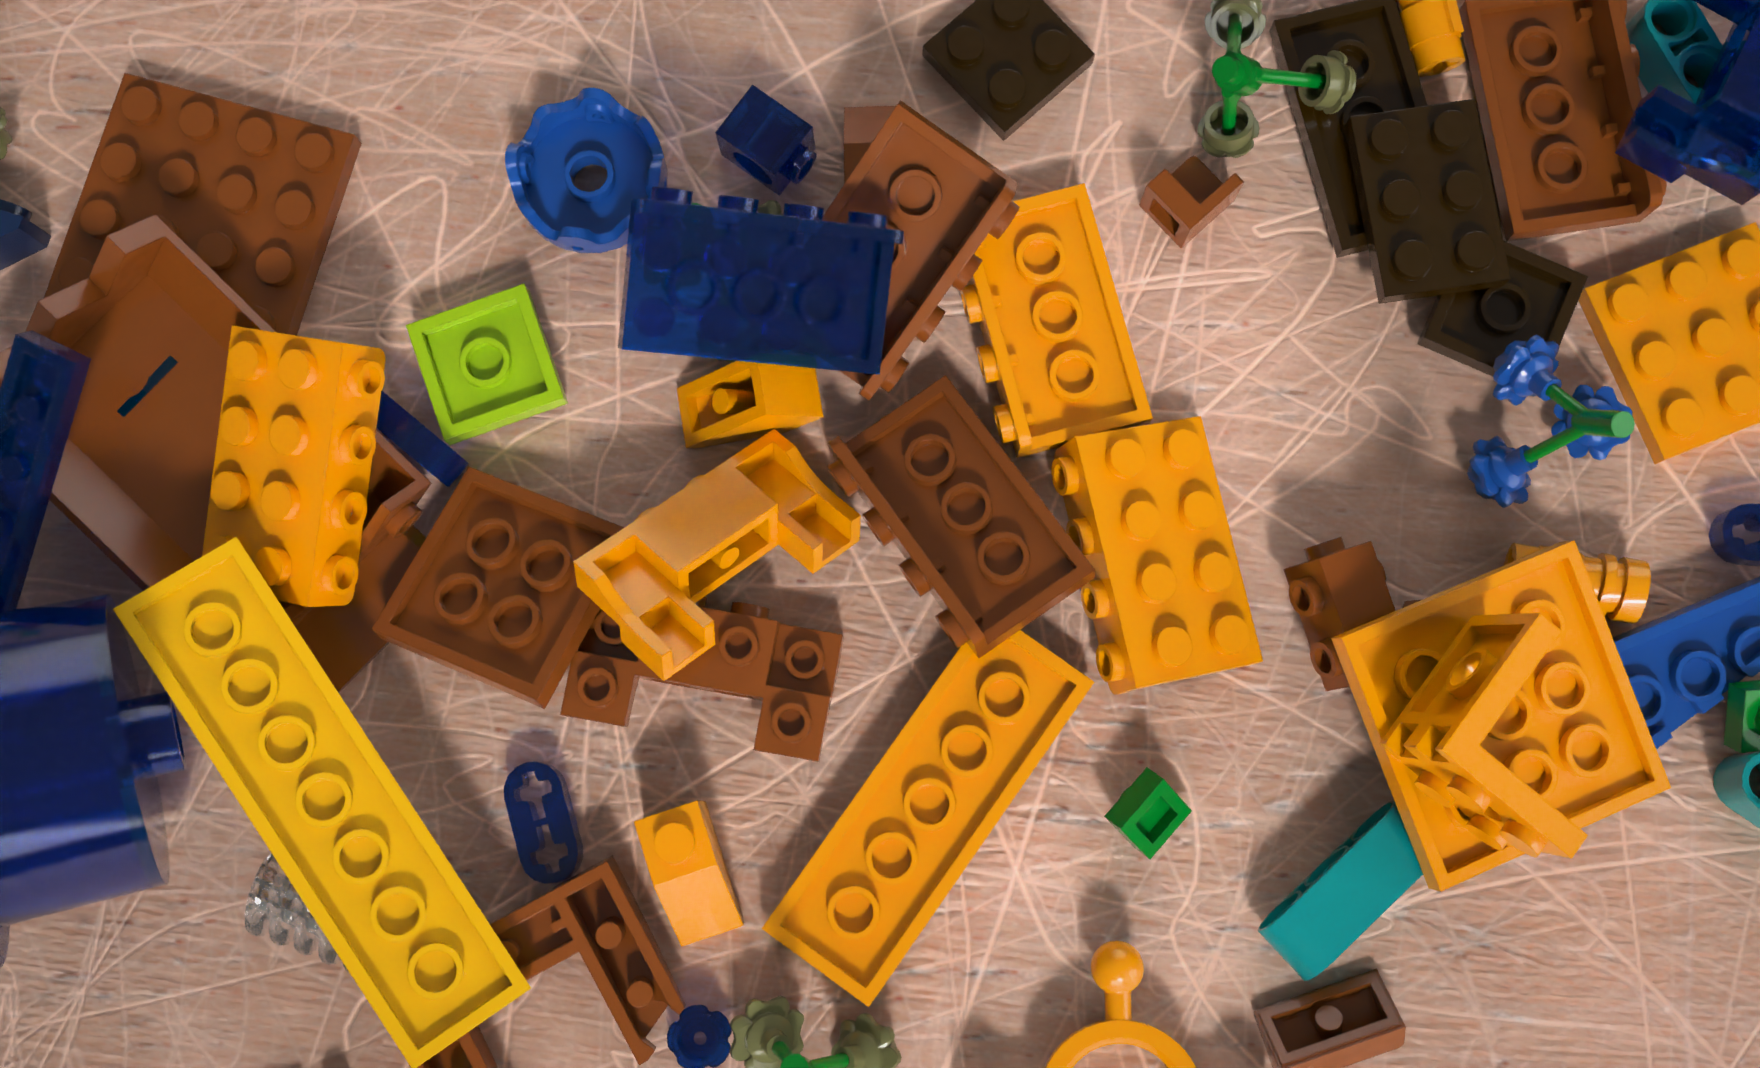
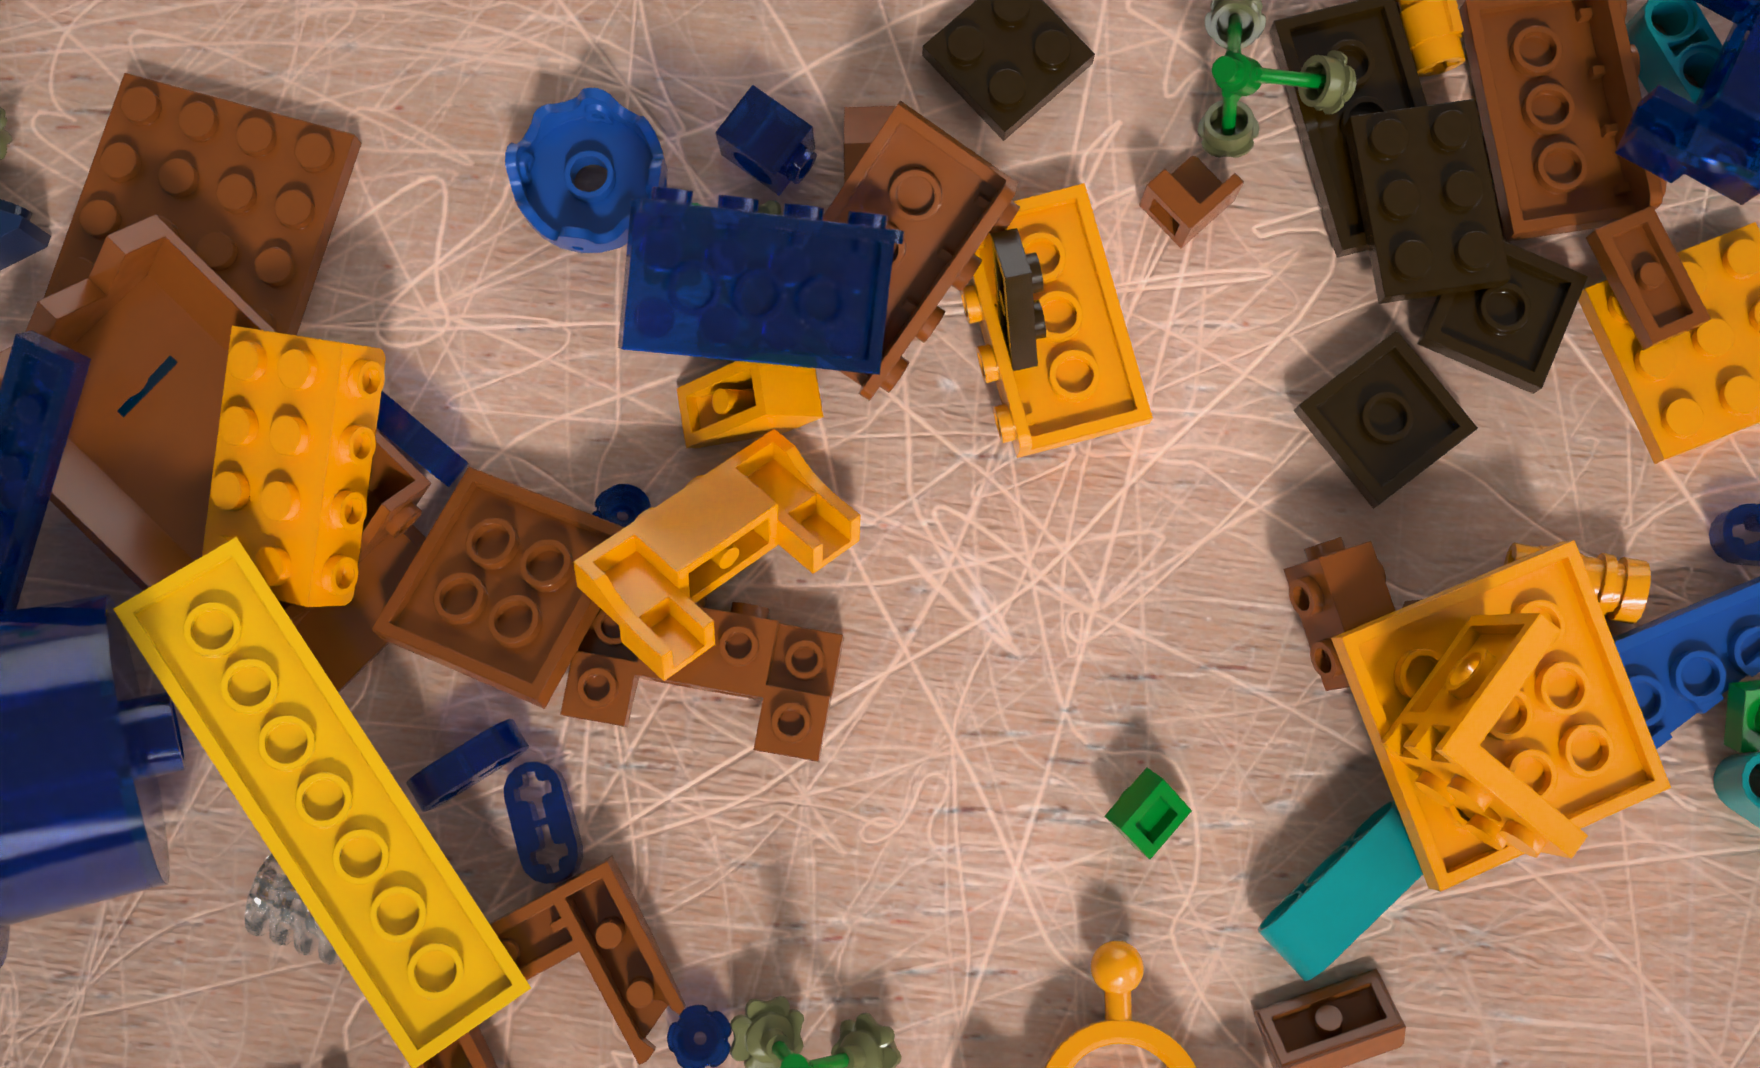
lime plate [406,284,568,445] -> none
light orange slope [634,800,744,947] -> none
light orange plate [762,630,1094,1007] -> none
dark orange bracket [827,375,1095,659] -> none
light orange bracket [1051,416,1263,695] -> none
blue plant [1467,335,1635,508] -> none
none -> clear blue beam [406,719,529,812]
none -> clear blue plate [592,484,651,527]
none -> dark brown plate [991,228,1046,371]
none -> dark brown plate [1293,330,1478,509]
none -> dark orange plate [1586,206,1711,350]

